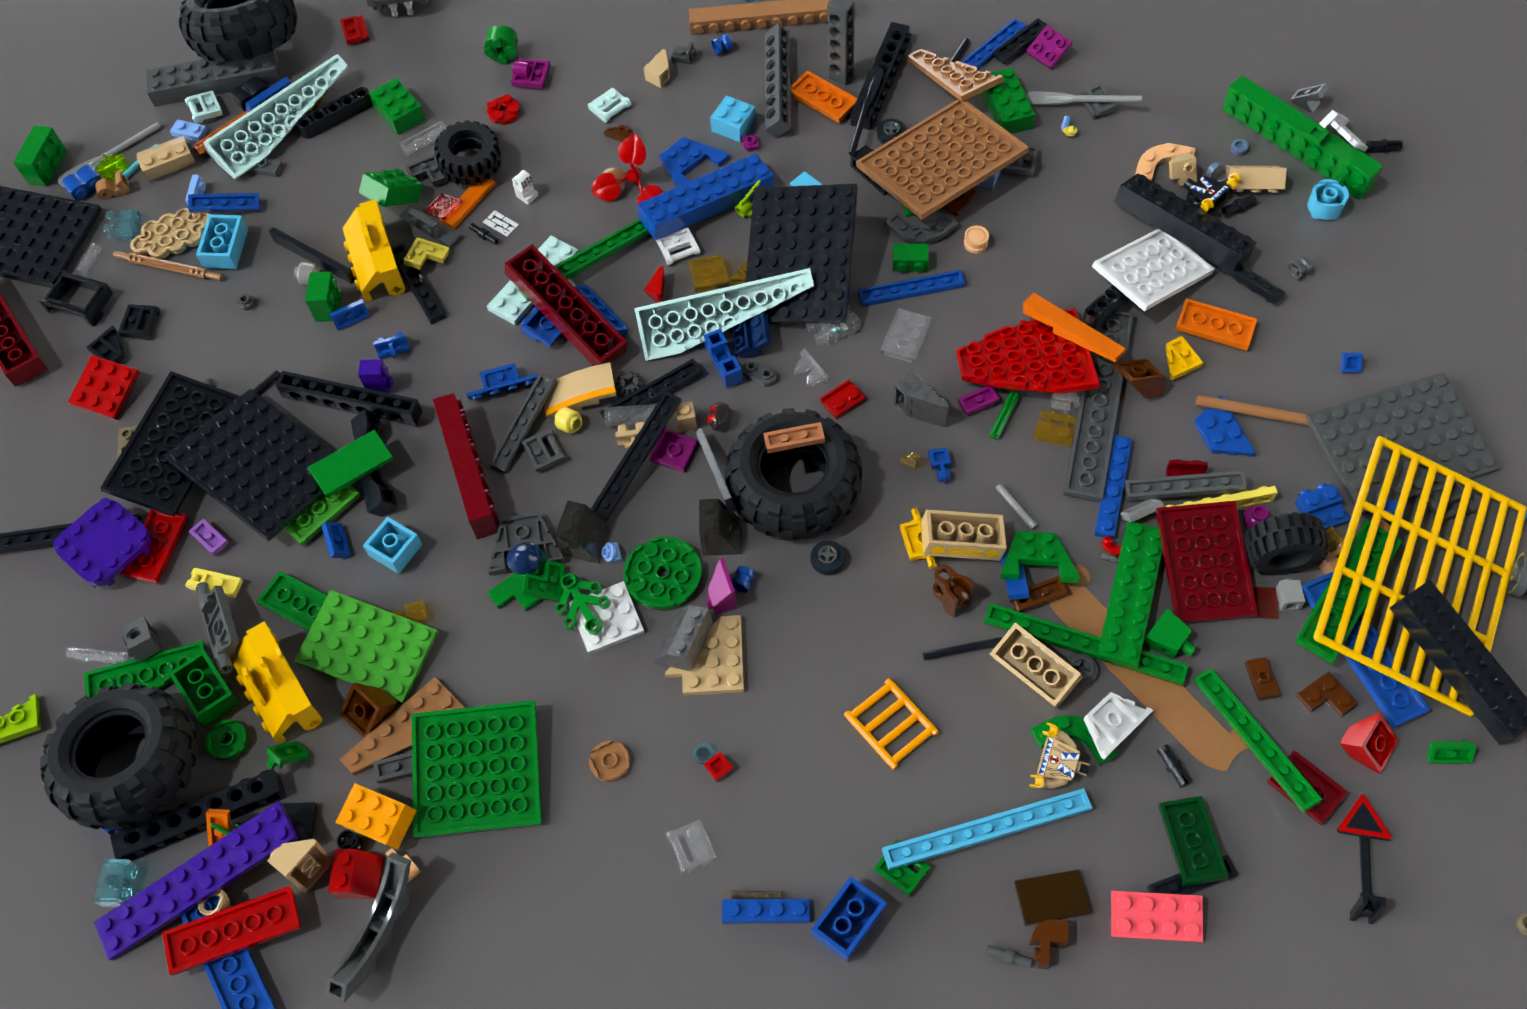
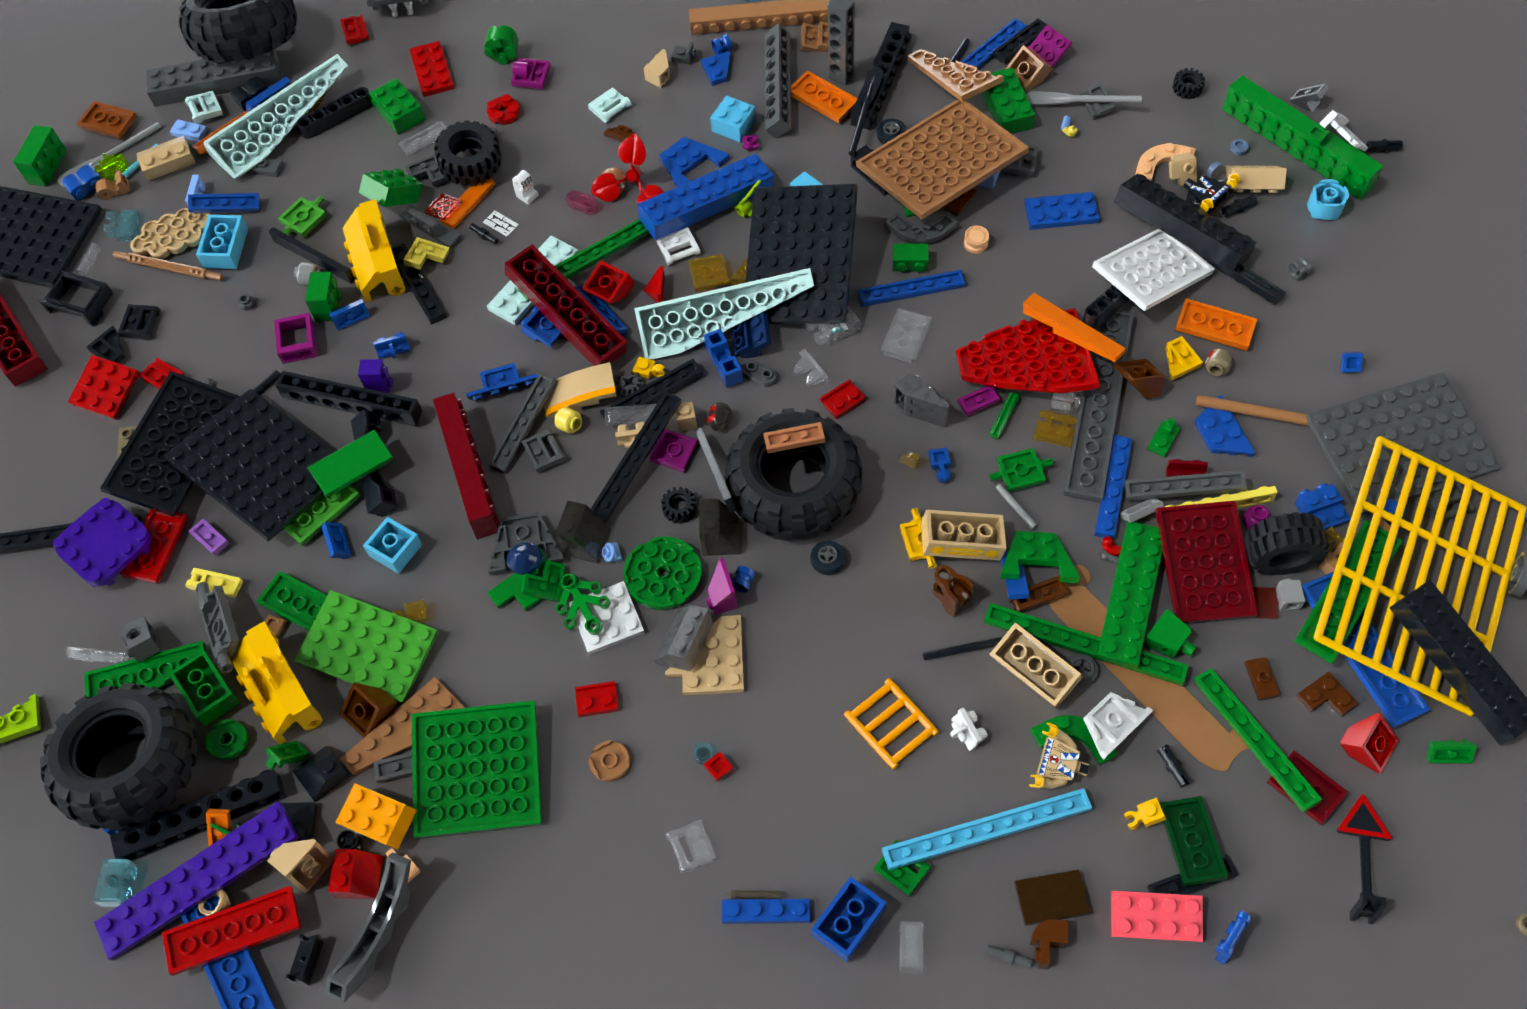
none -> dark orange plate [77,101,138,139]
none -> red plate [139,357,185,390]
none -> medium nougat tile [265,614,288,640]
none -> magenta window [274,313,318,364]
none -> bright green plate [278,195,327,238]
none -> black hinge [285,934,324,986]
none -> black slope [292,746,350,802]
none -> red plate [409,41,454,97]
none -> clear pink plate [566,191,598,214]
none -> red plate [575,681,619,717]
none -> red slope [582,260,635,304]
none -> yellow plate [632,357,666,379]
none -> black tyre [661,486,697,524]
none -> blue wing [701,51,731,86]
none -> medium nougat slope [800,21,829,52]
none -> clear brick [899,921,923,974]
none -> white hips [950,708,988,751]
none -> green plate [989,448,1053,492]
none -> medium nougat slope [1006,45,1053,92]
none -> blue plate [1024,192,1100,230]
none -> yellow plate [1124,797,1166,830]
none -> green plate [1147,417,1180,458]
none -> black tyre [1172,68,1205,99]
none -> dark tan head [1205,349,1232,376]
none -> blue plate [1215,911,1252,964]

